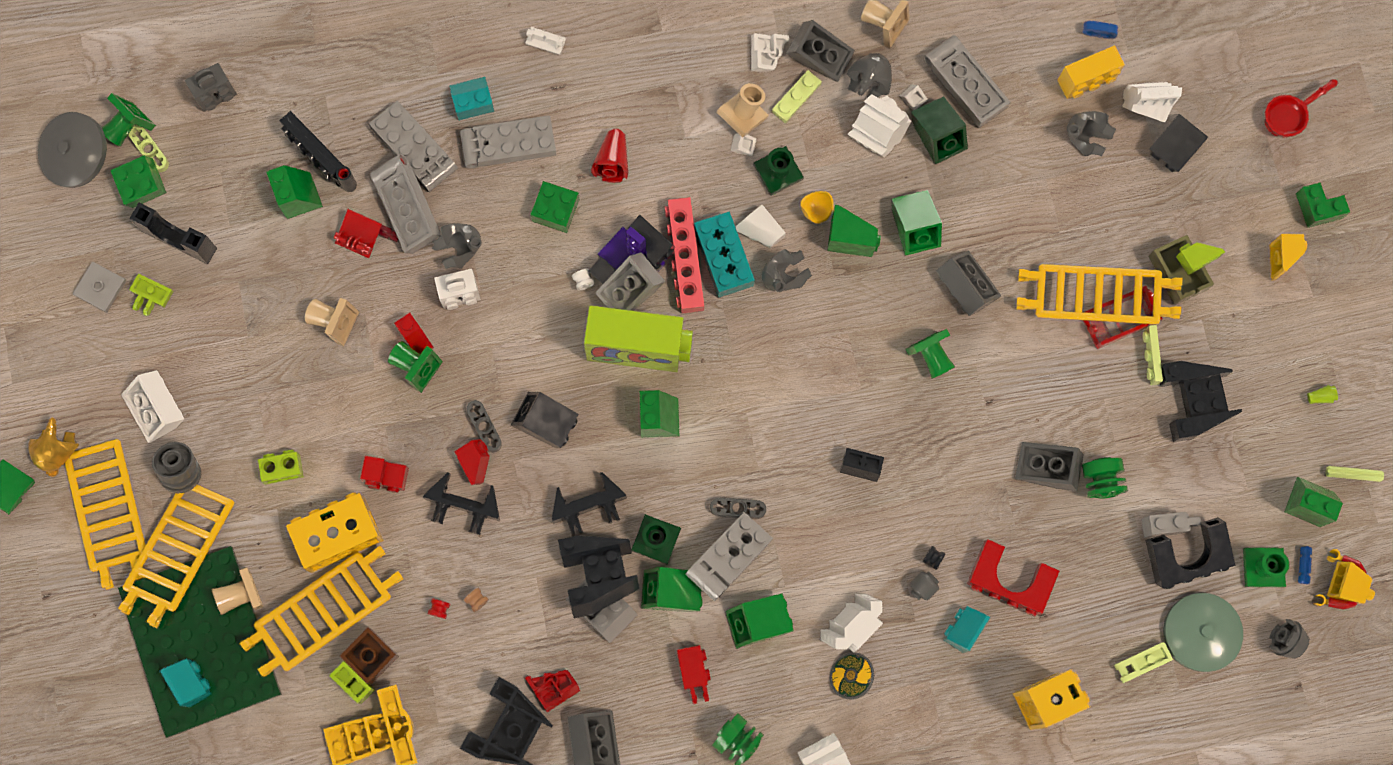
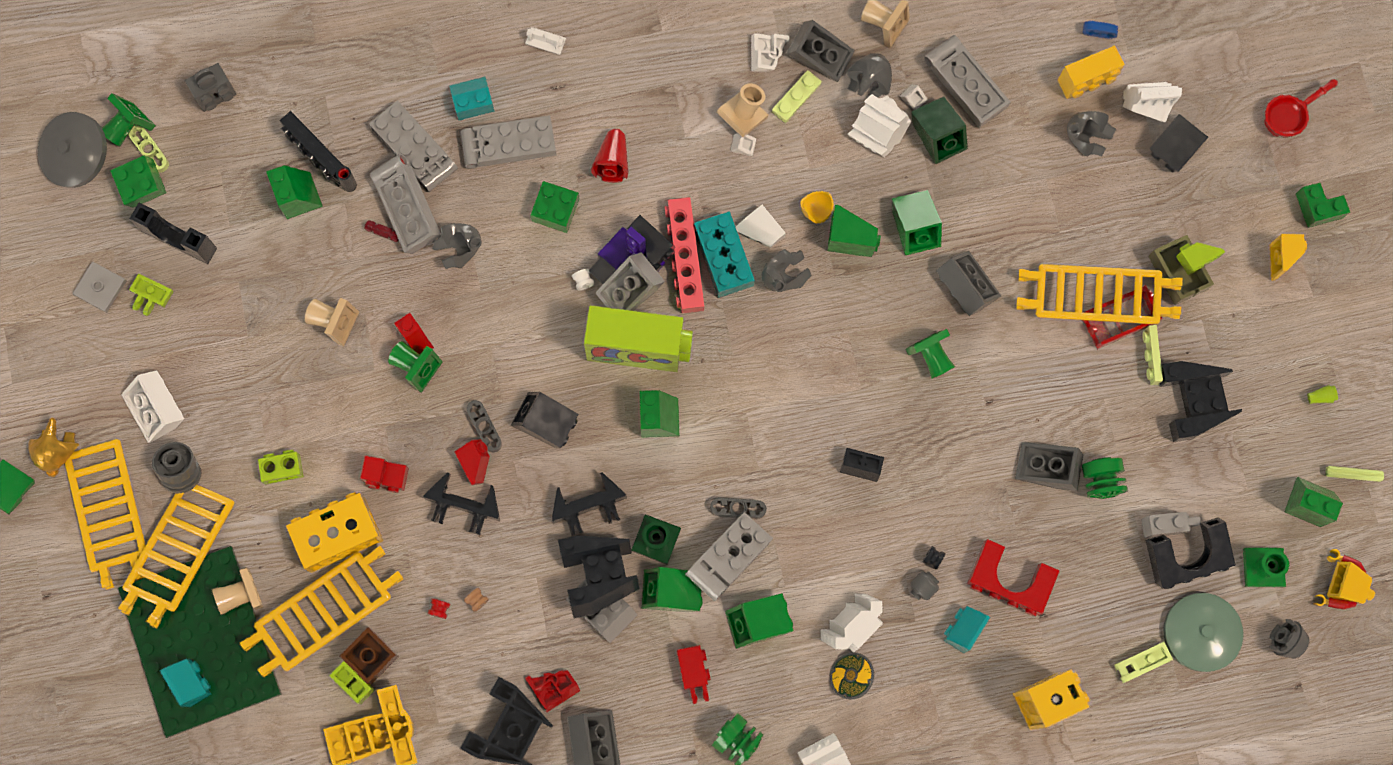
red hinge [334,209,382,258] -> none
white brick [434,269,481,310] -> none
dark green plant [753,146,804,196] -> none
blue axle [1298,546,1312,585] -> none

